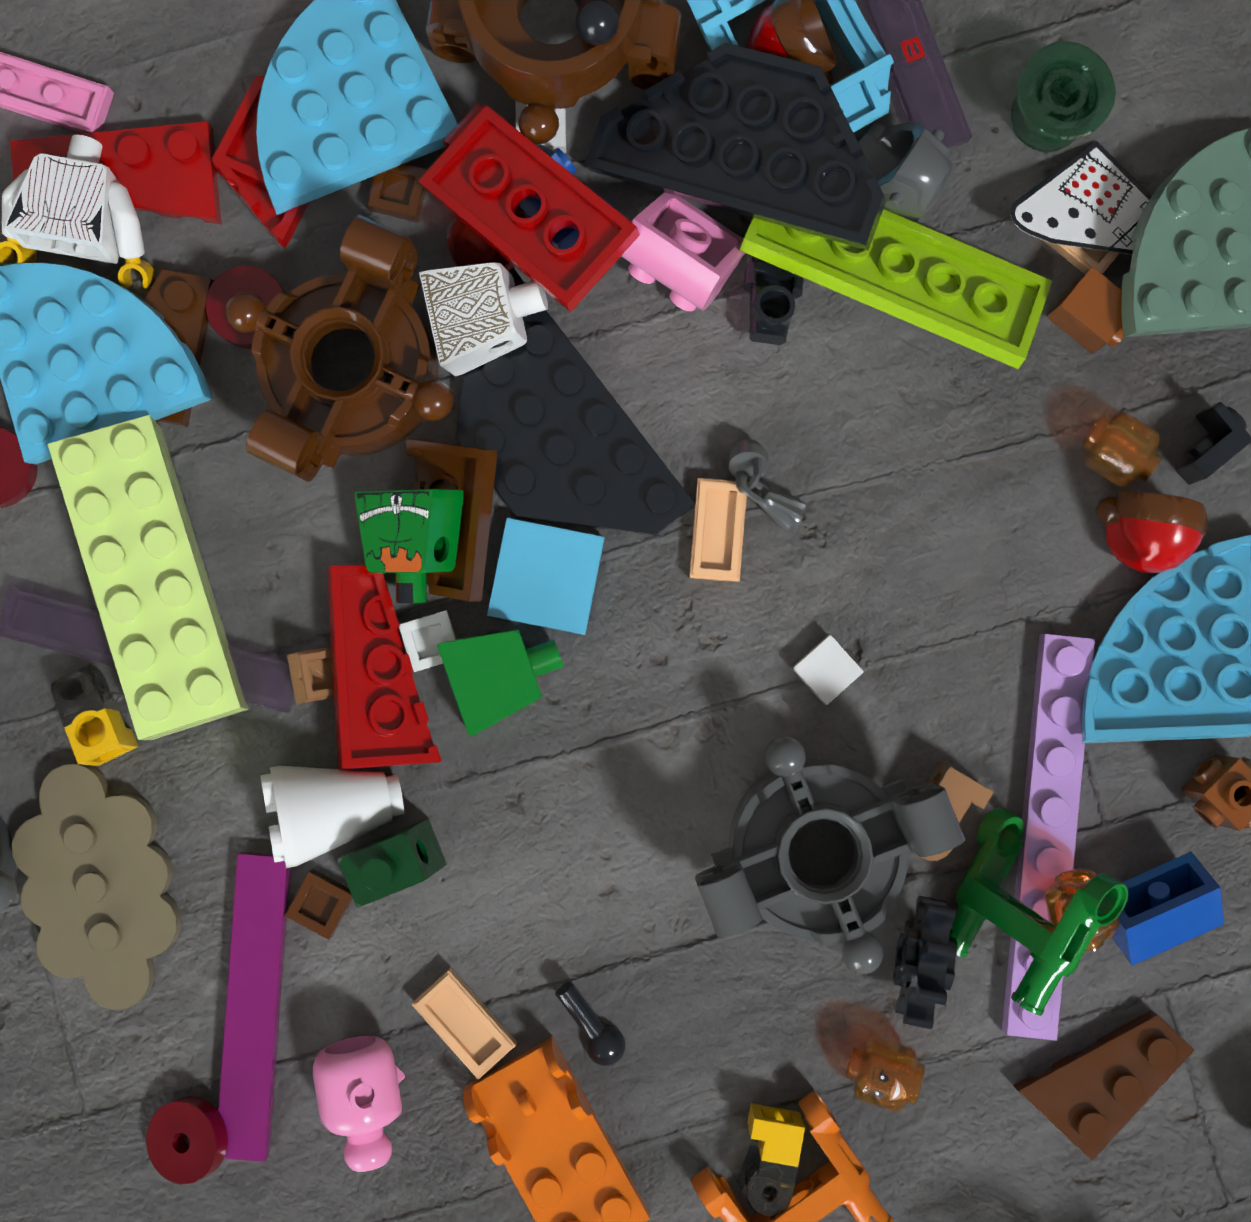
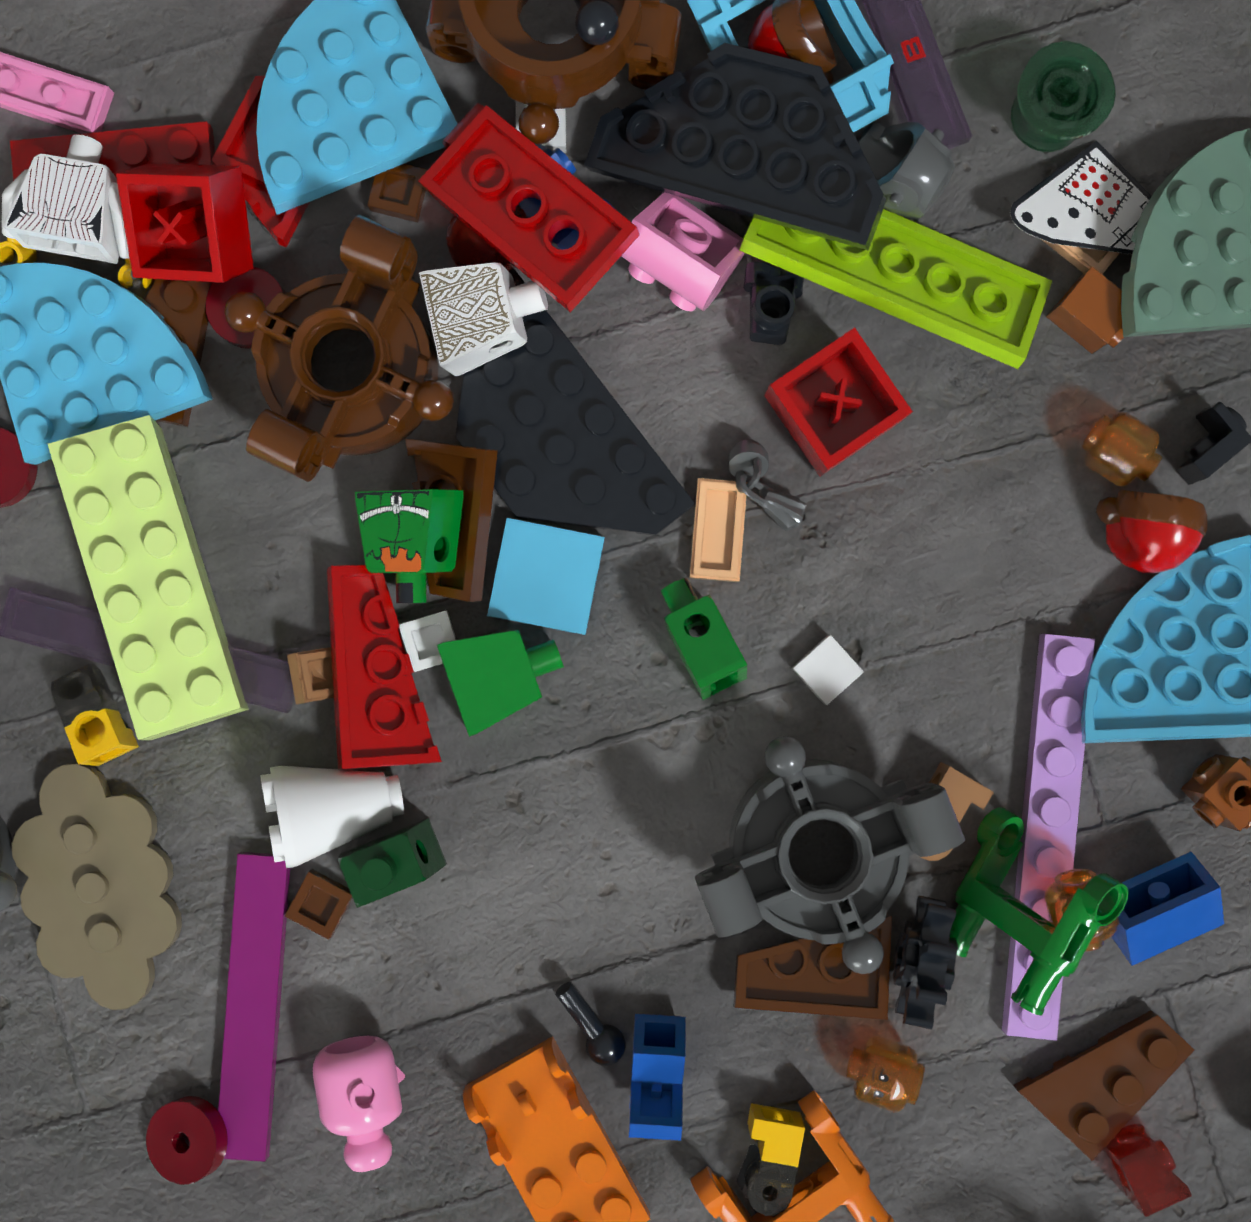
light nougat tile [411,967,517,1080] -> none
none -> red brick [116,163,254,283]
none -> blue brick [629,1014,686,1141]
none -> green torso [661,578,747,700]
none -> reddish brown wing [733,916,892,1020]
none -> red brick [764,327,913,477]
none -> clear red brick [1105,1124,1192,1217]

